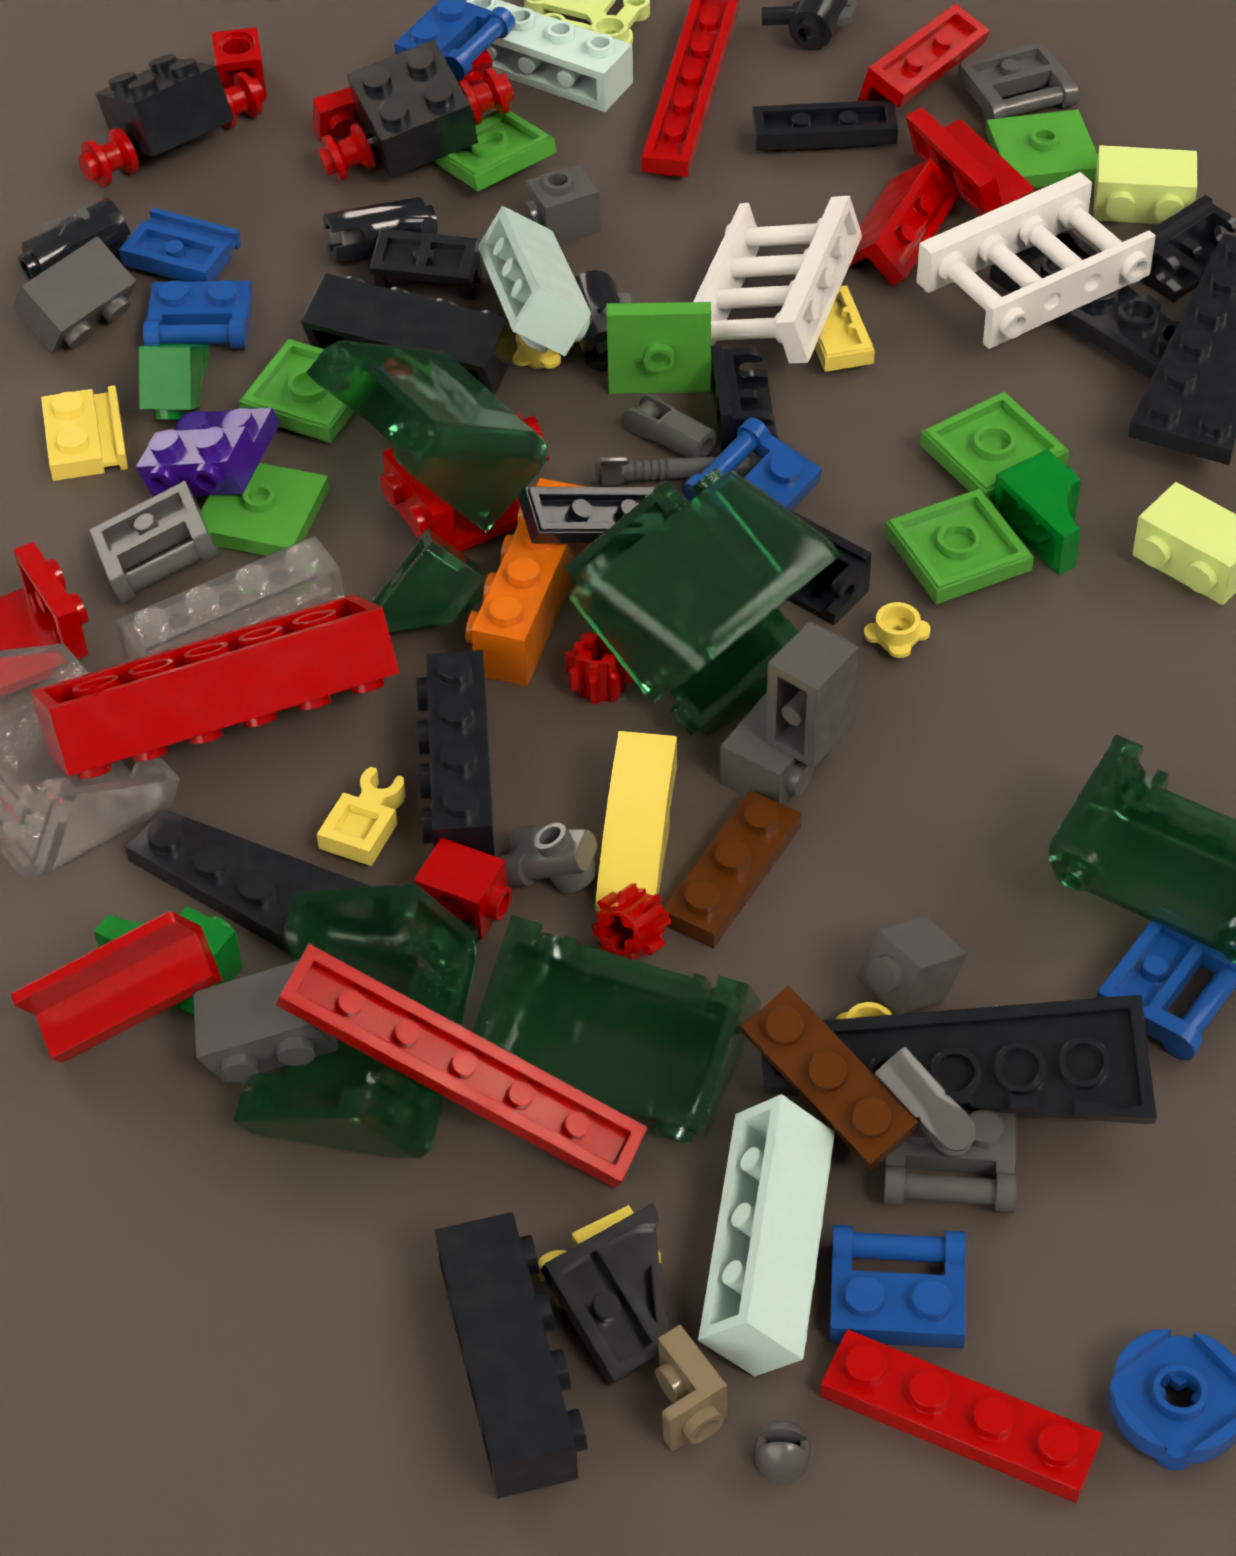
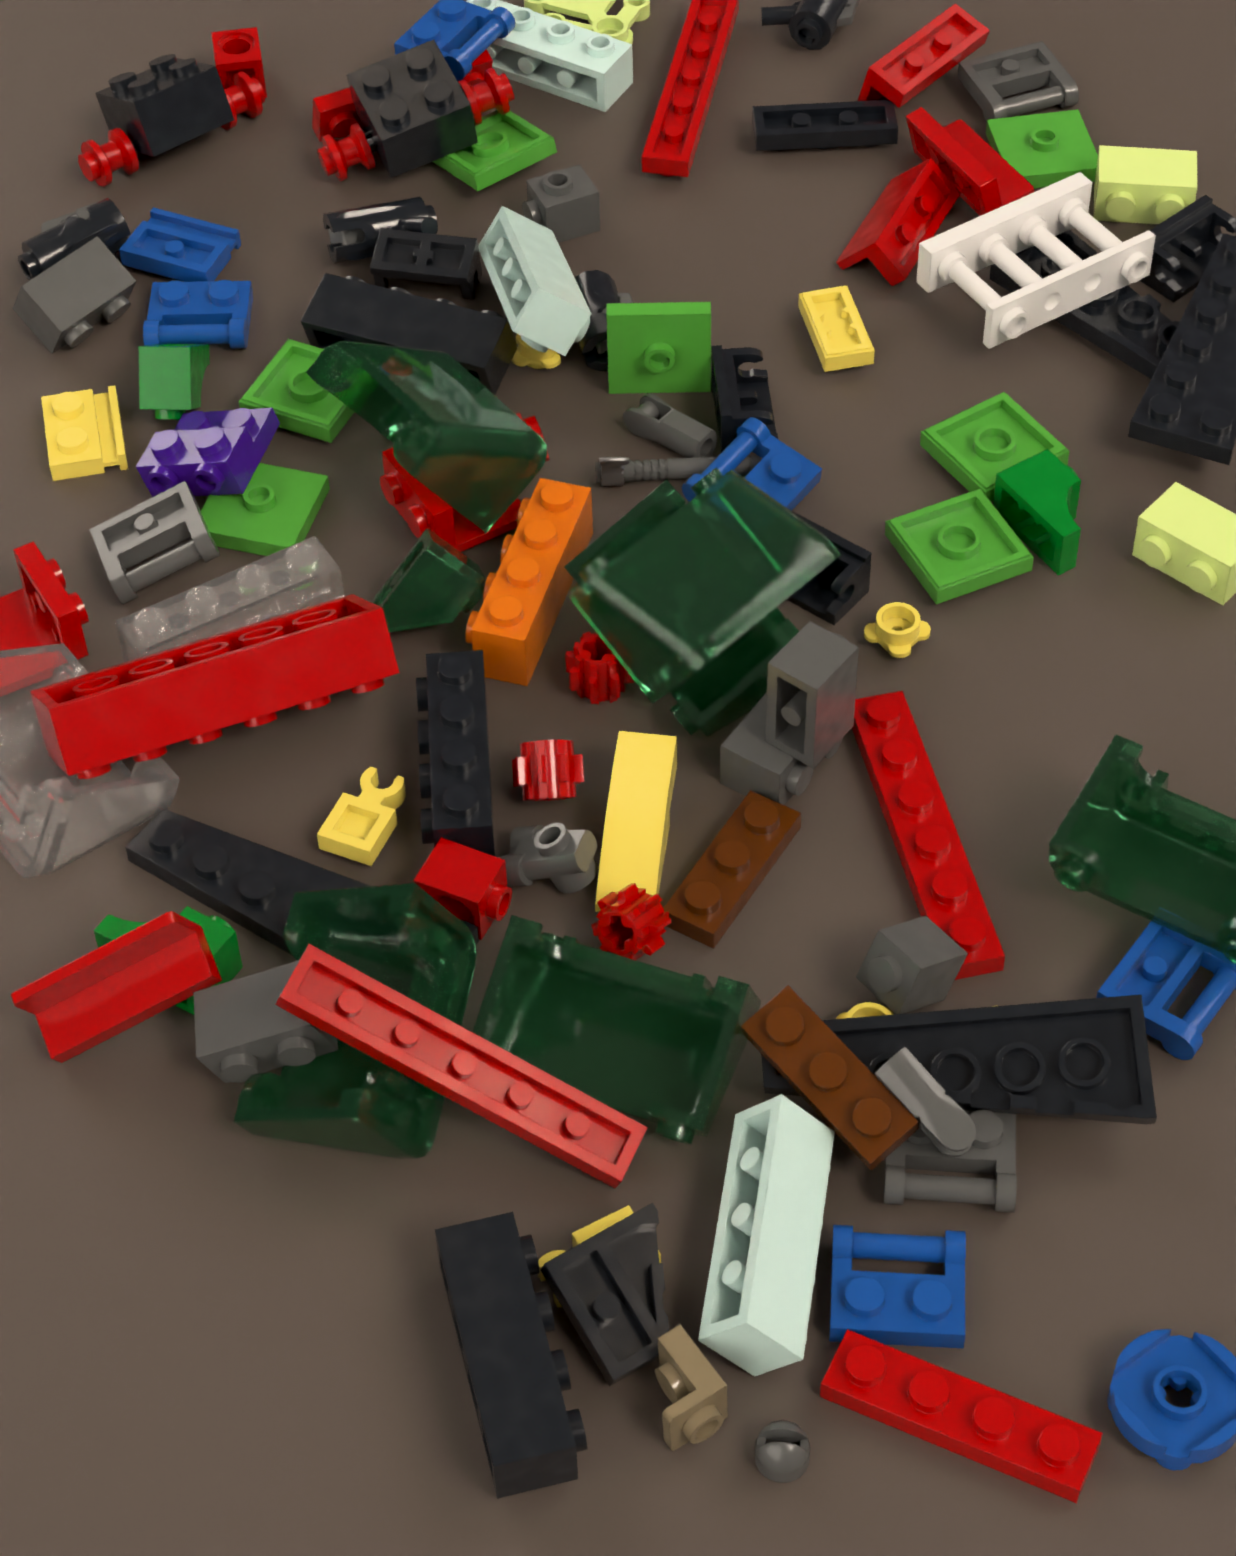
black tile [518,487,685,544] -> none
white fence [693,196,862,364] -> none
none -> red gear [512,739,585,801]
none -> red plate [852,691,1005,980]

